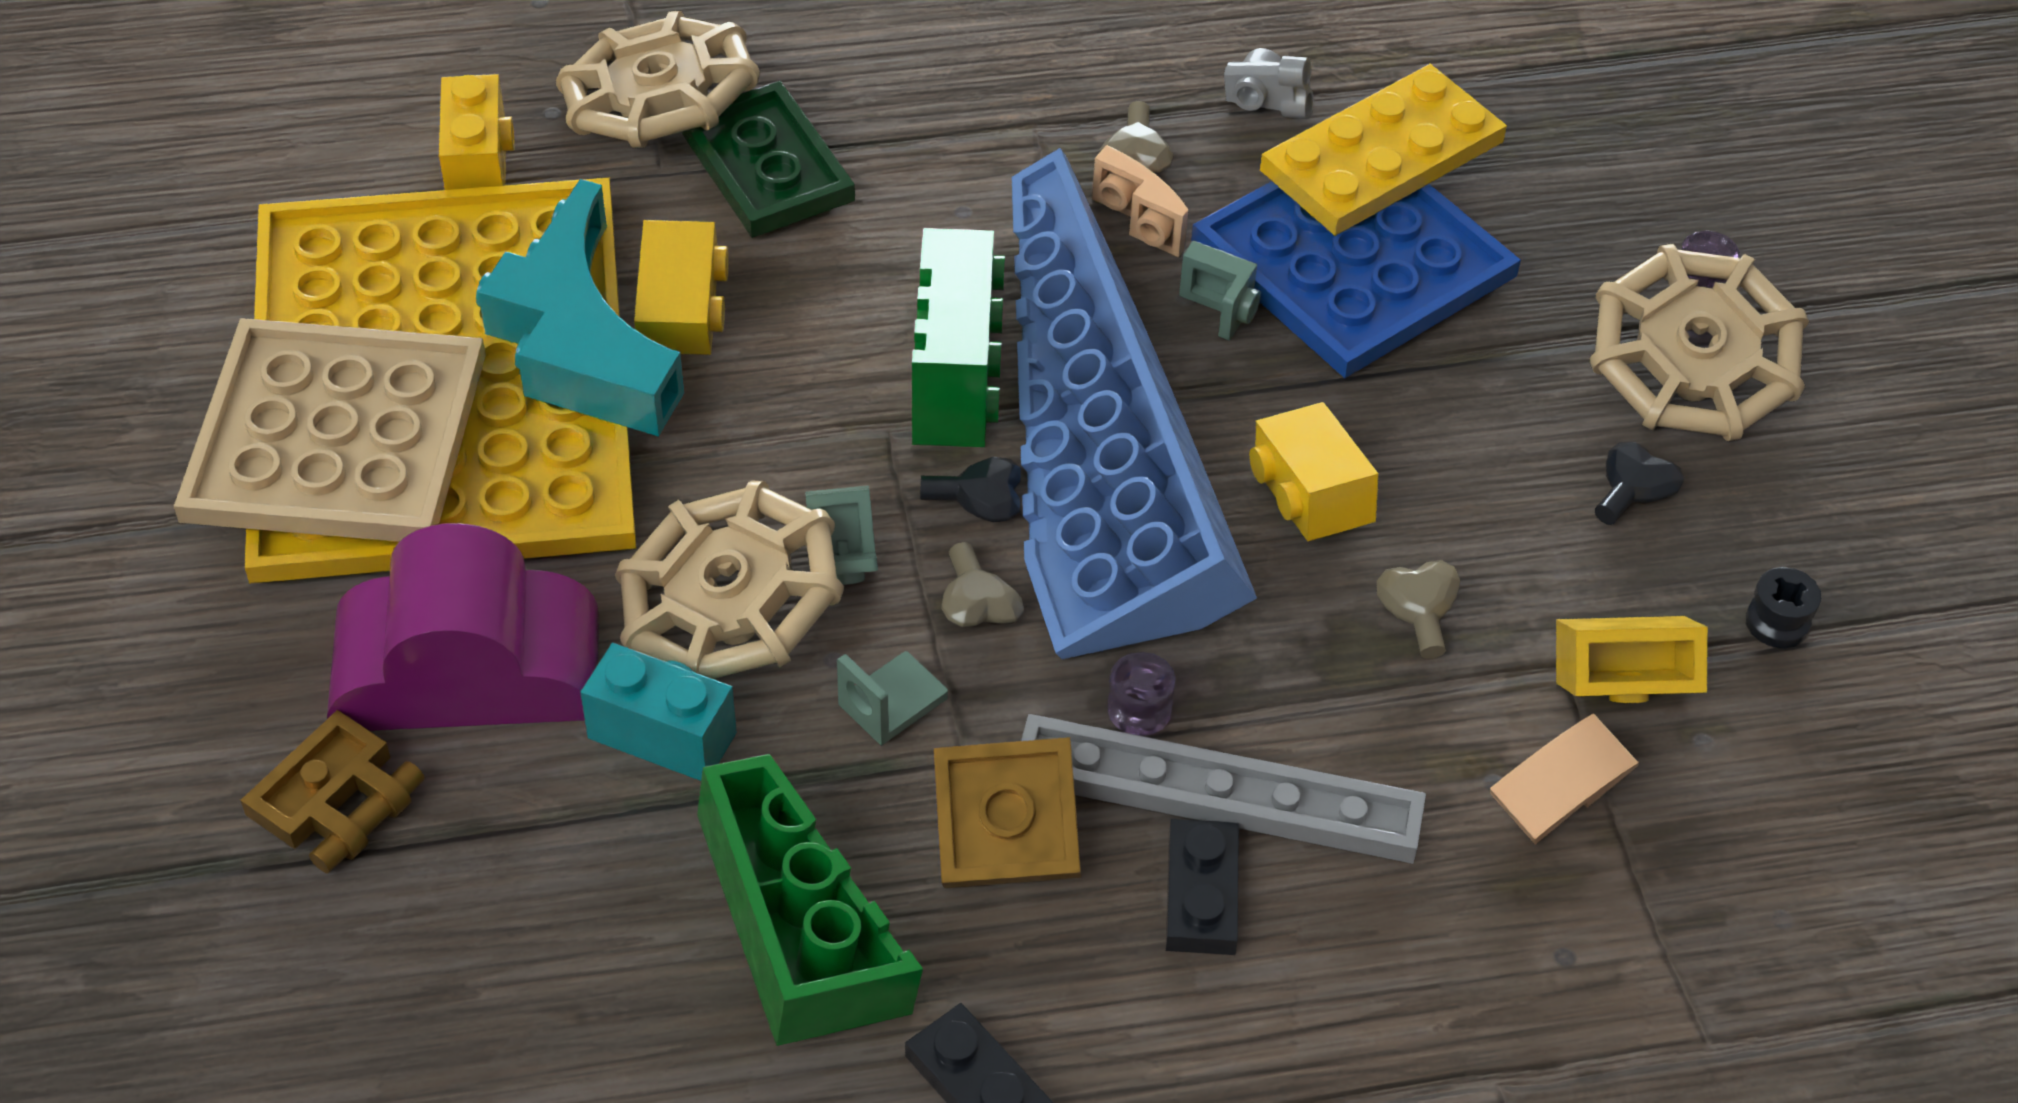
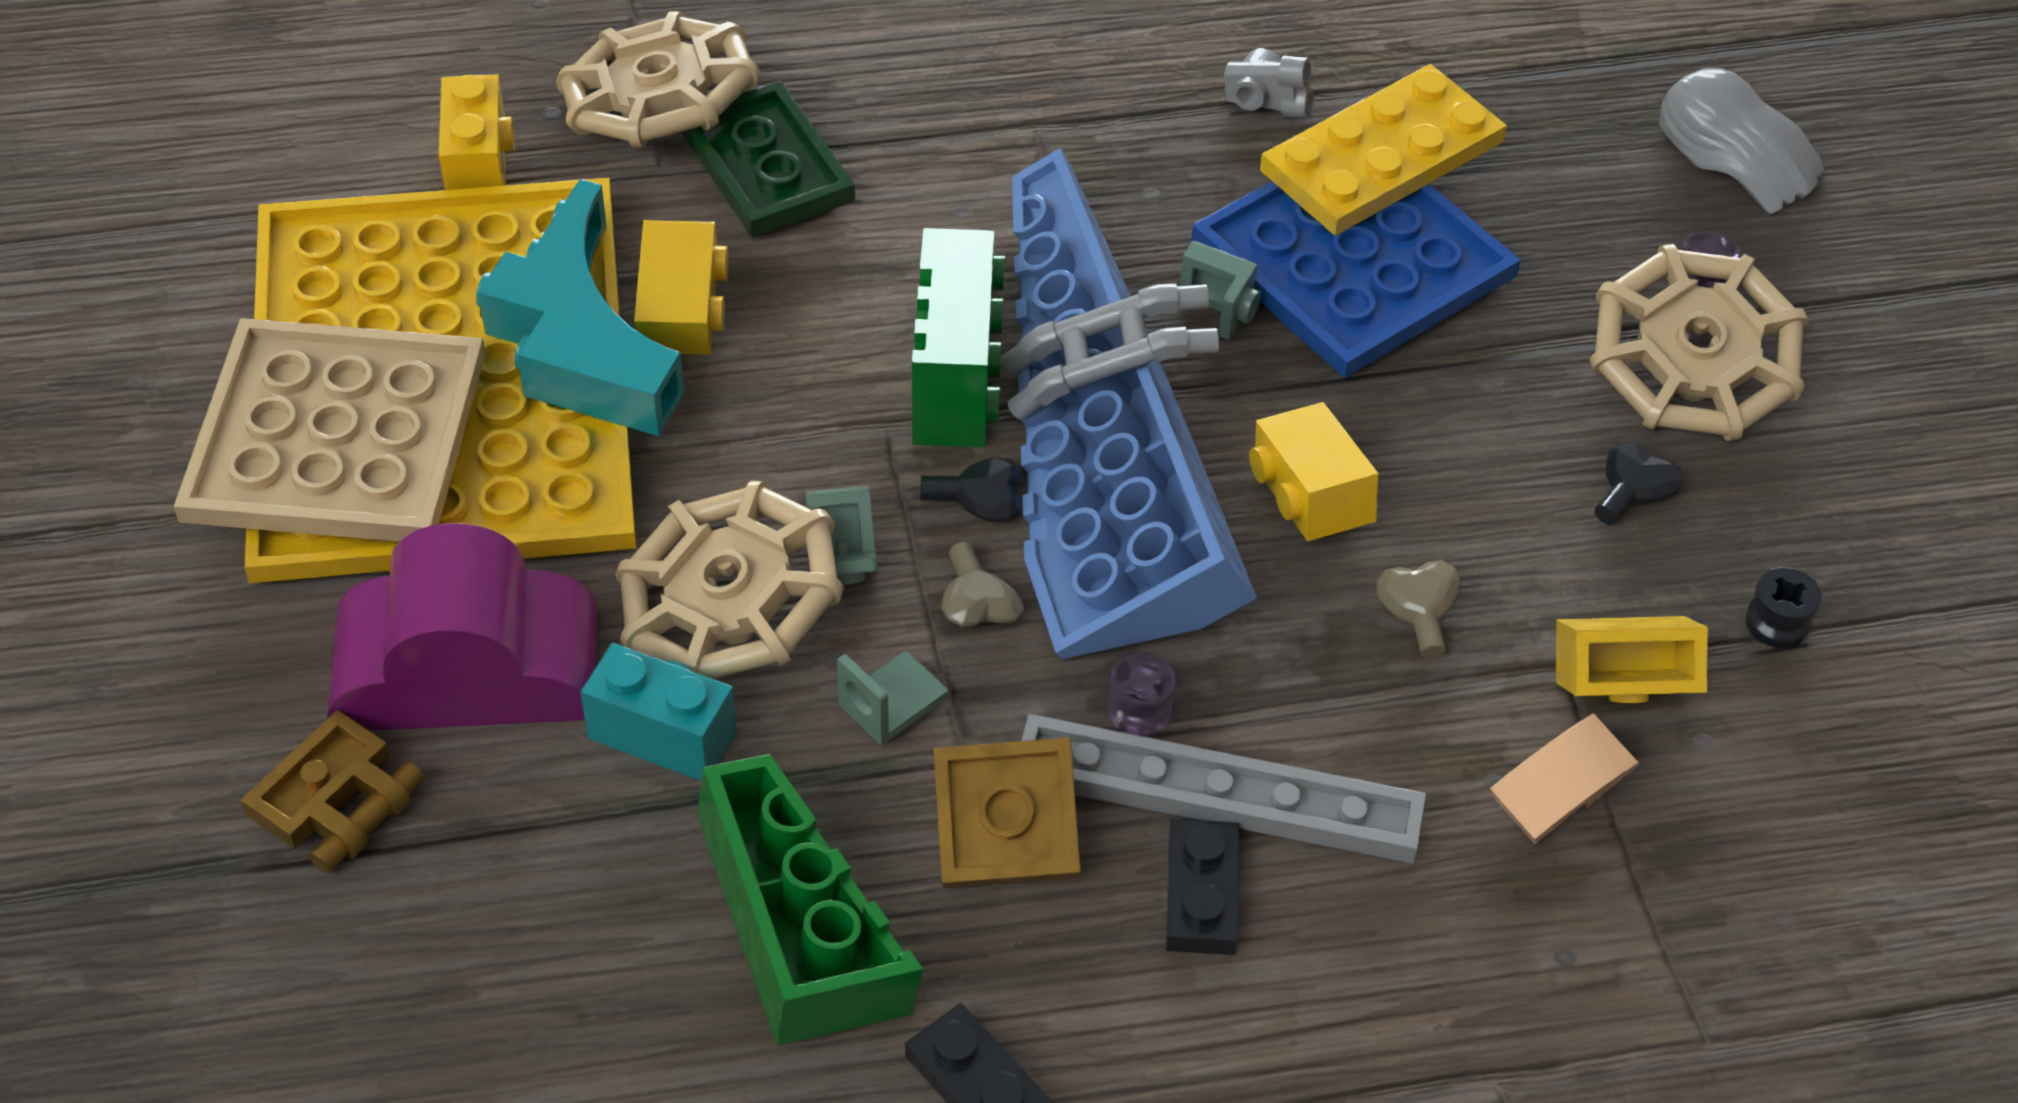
light nougat slope [1092,145,1188,258] -> none
dark tan rock [1099,101,1173,174] -> none
none -> light grey piece [1001,283,1219,420]
none -> light grey hair [1659,68,1824,215]

